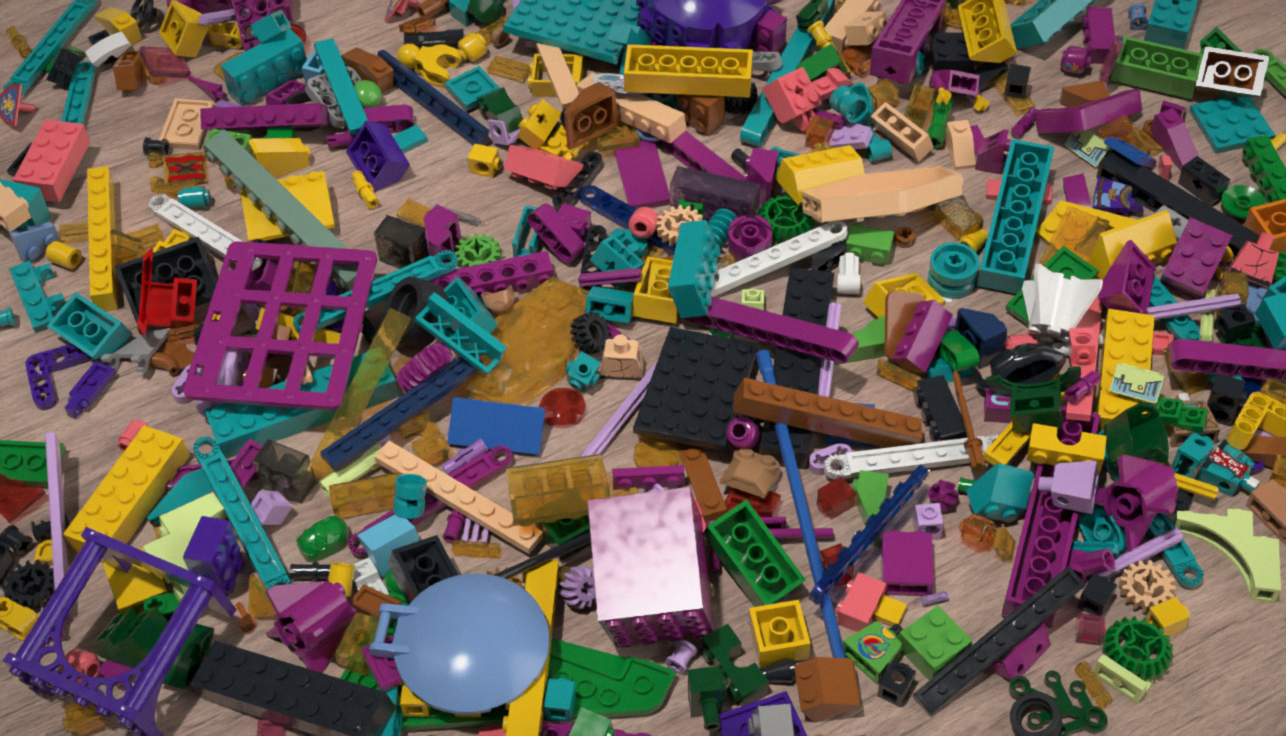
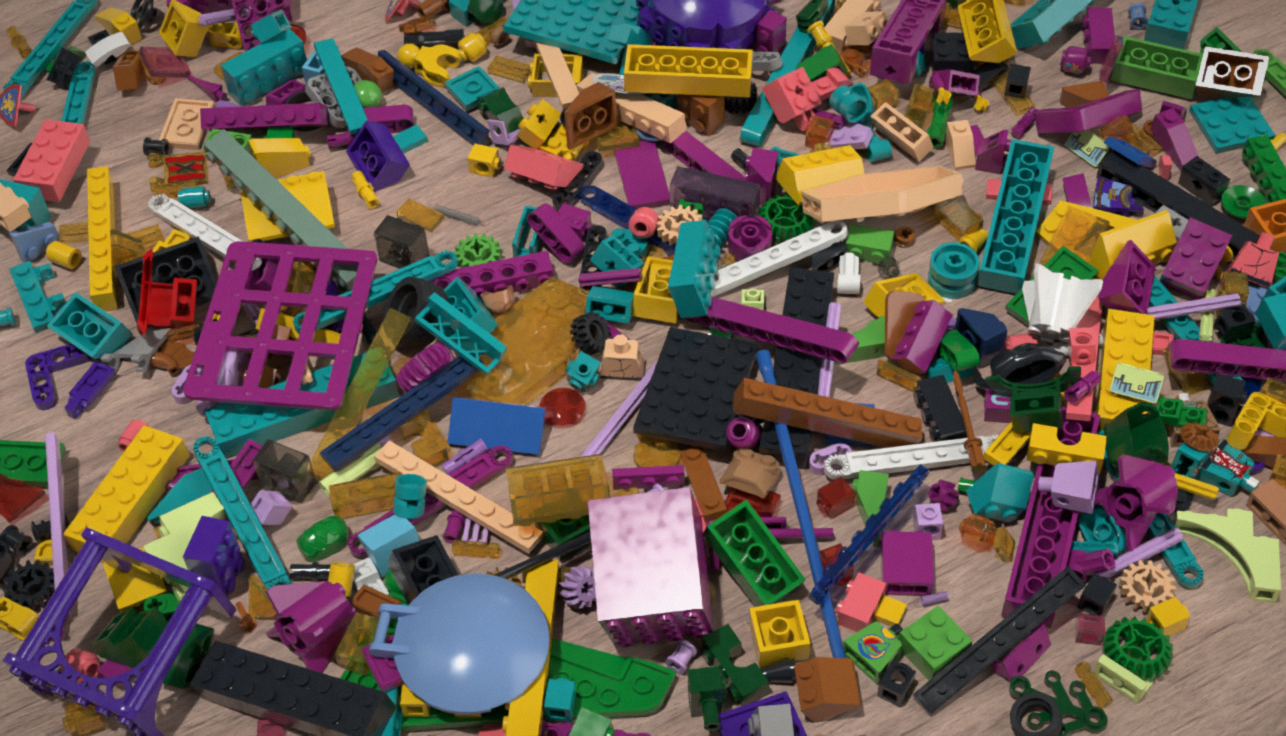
magenta piece [424,204,462,264] -> none
none -> clear smoke cone [878,257,900,279]
none -> dark orange gear [1180,422,1220,451]

